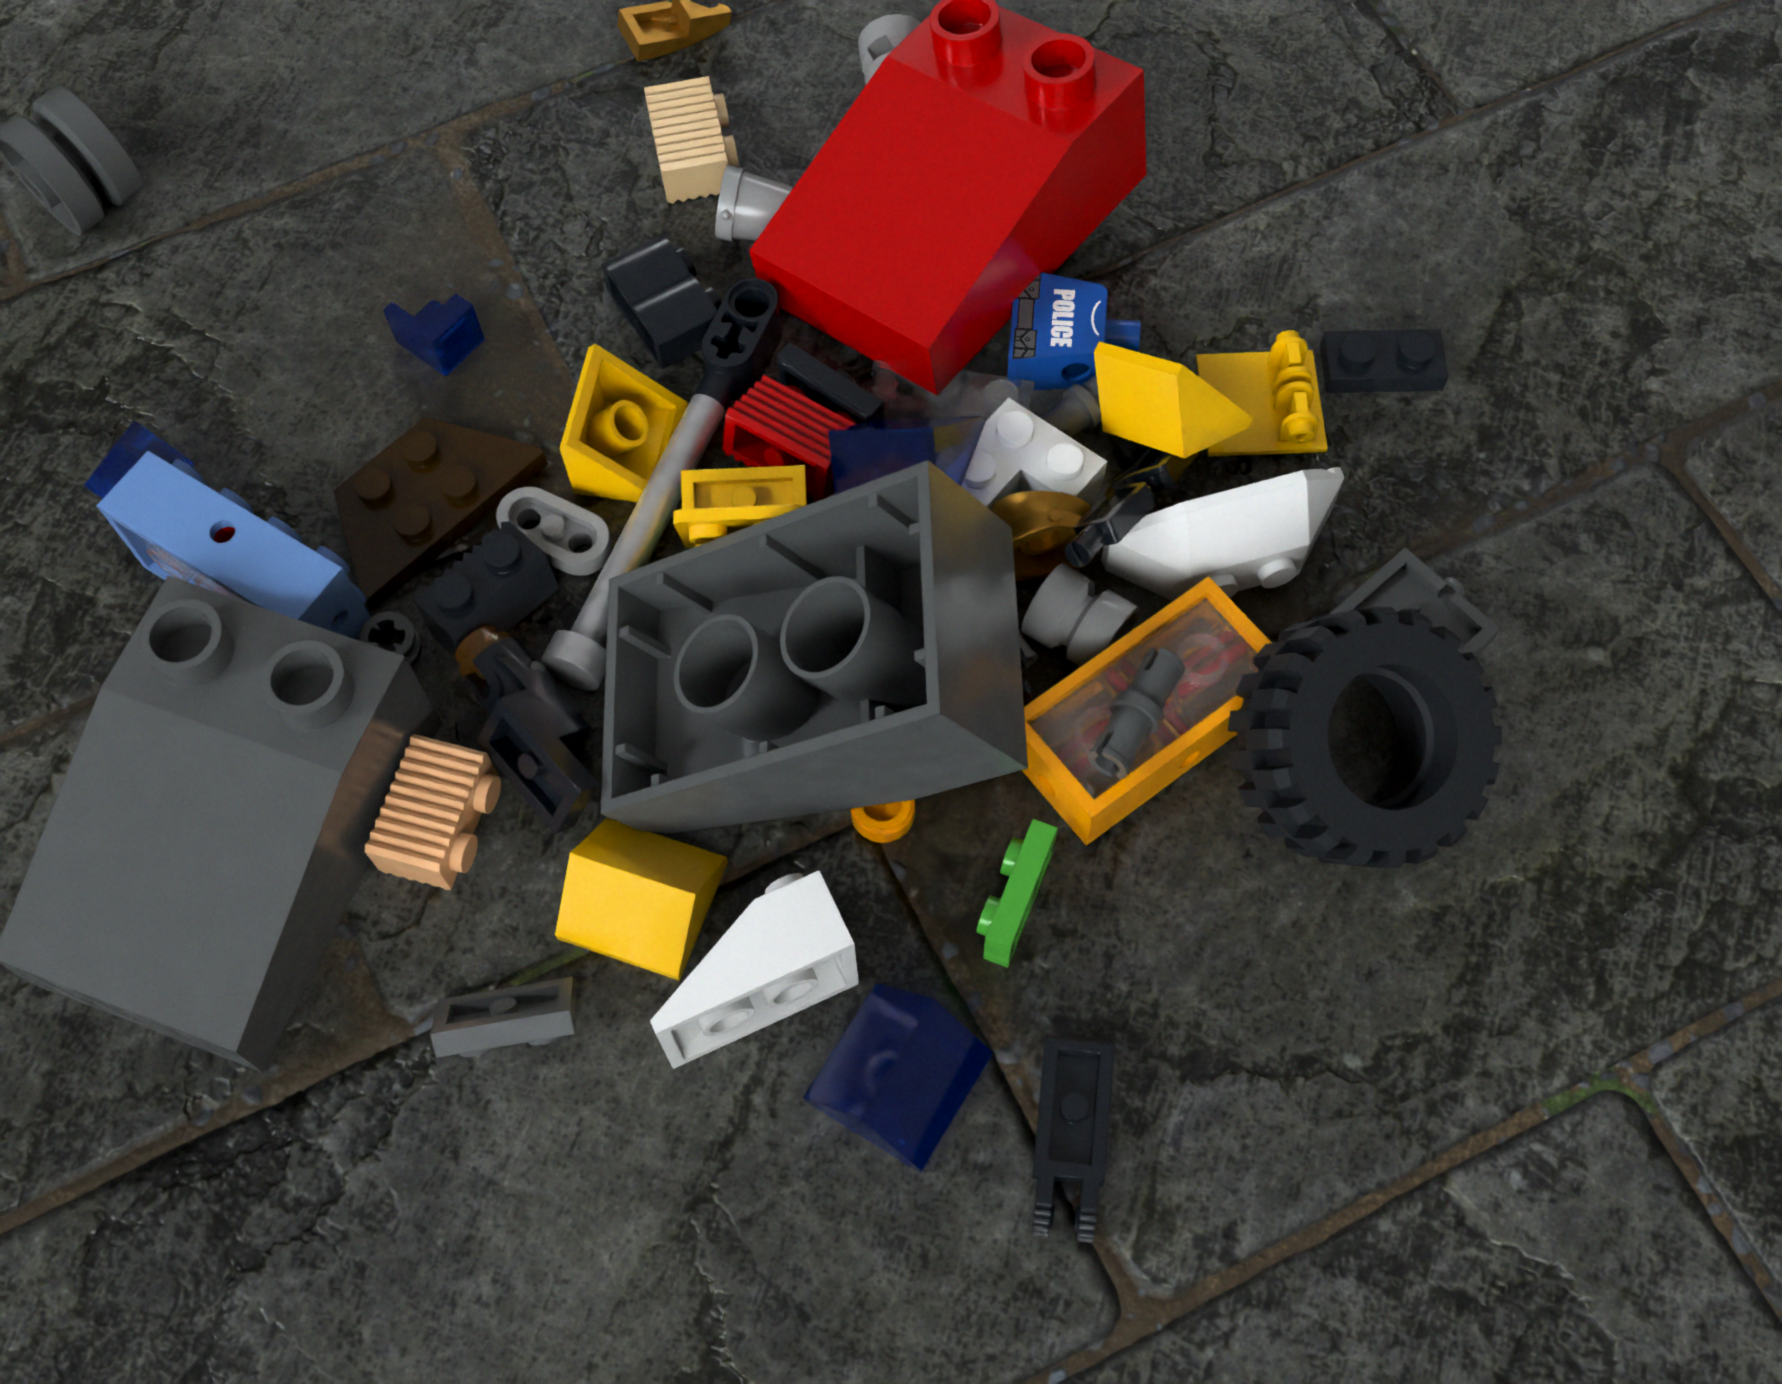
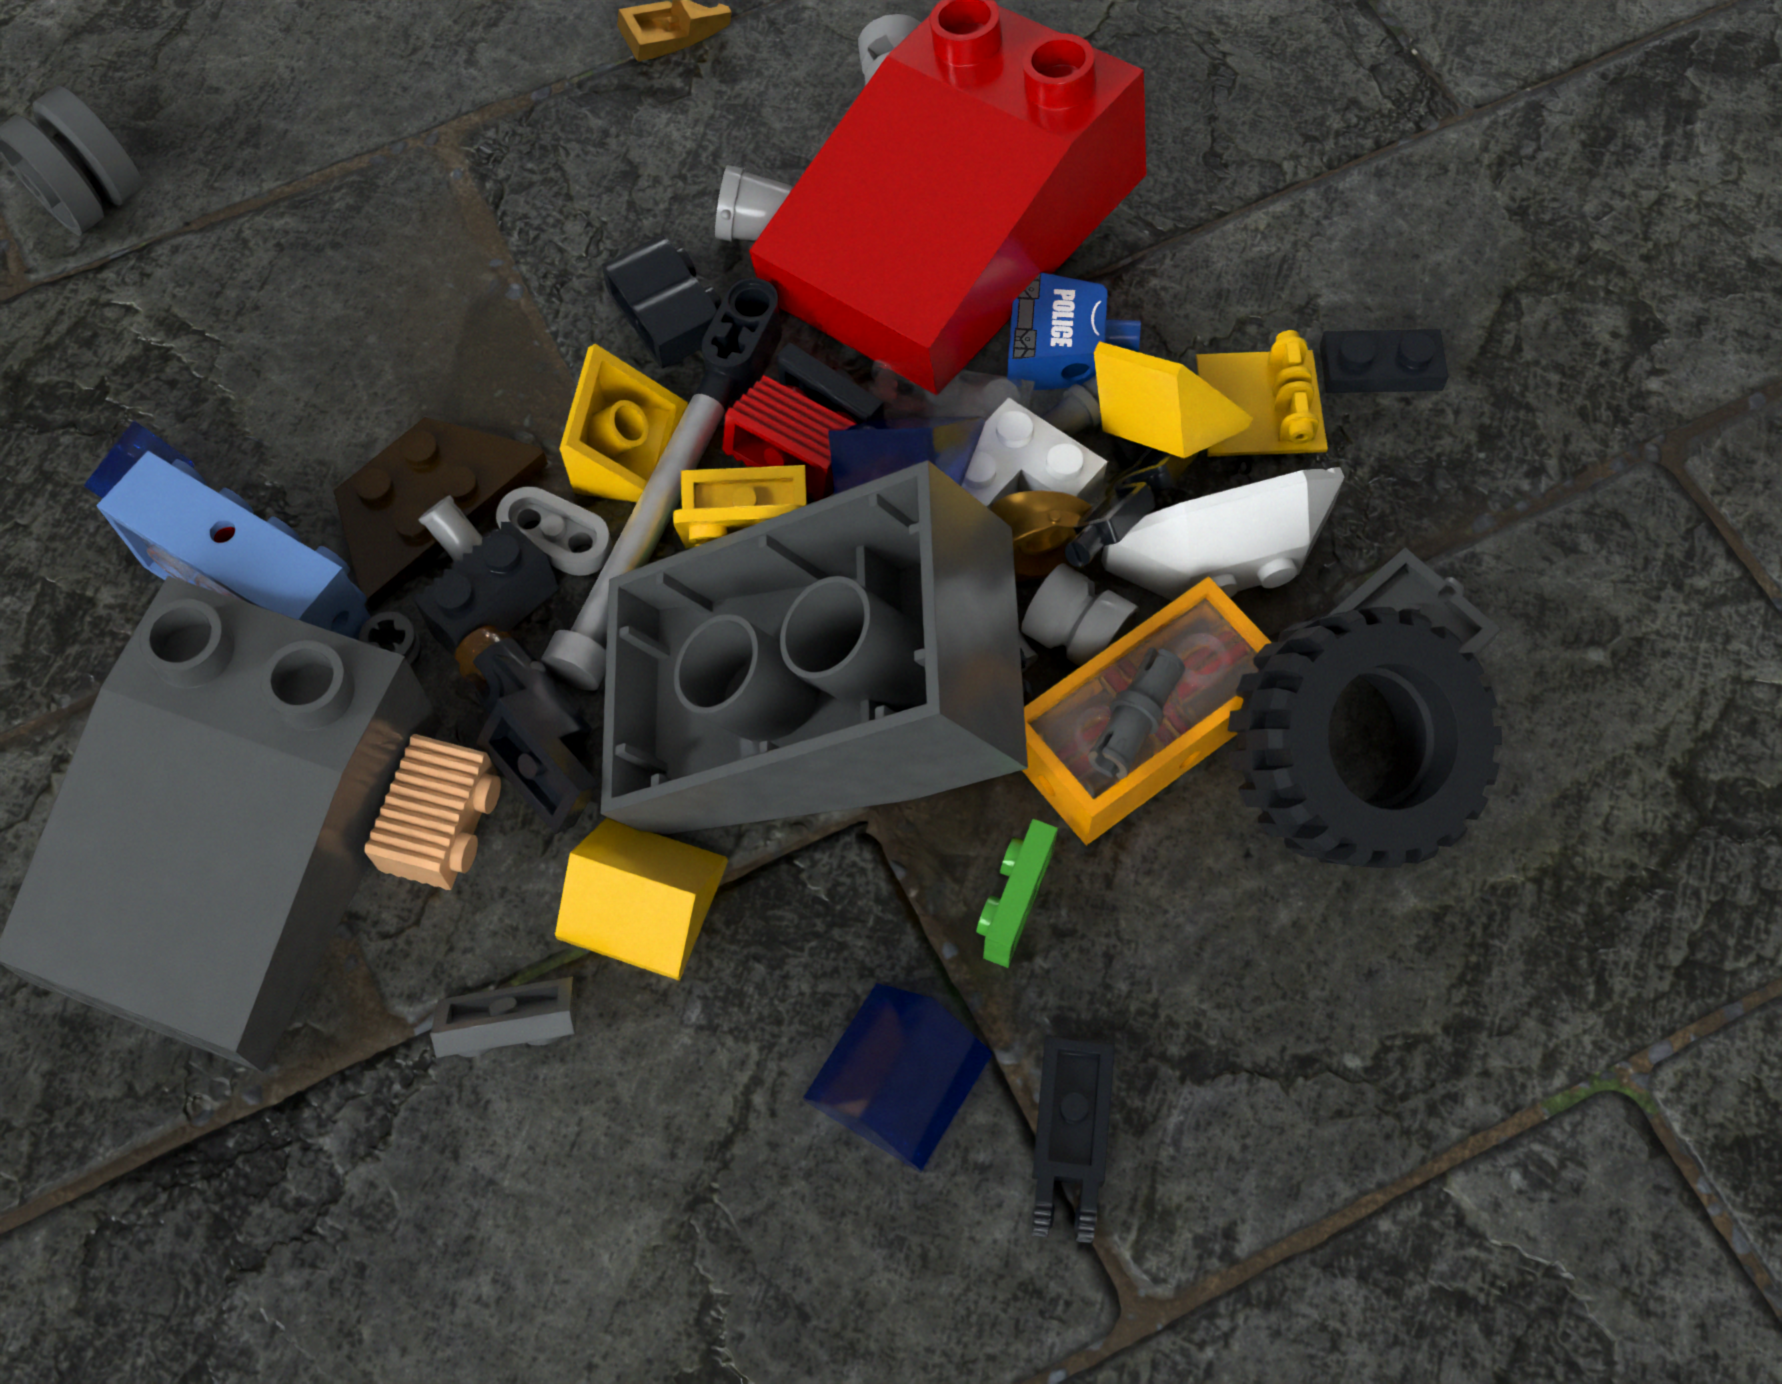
clear blue panel [383,293,485,377] -> none
tan brick [644,76,739,204] -> none
white slope [650,870,859,1069] -> none
light orange tile [850,799,915,843] -> none
none -> light grey pin [418,495,490,569]

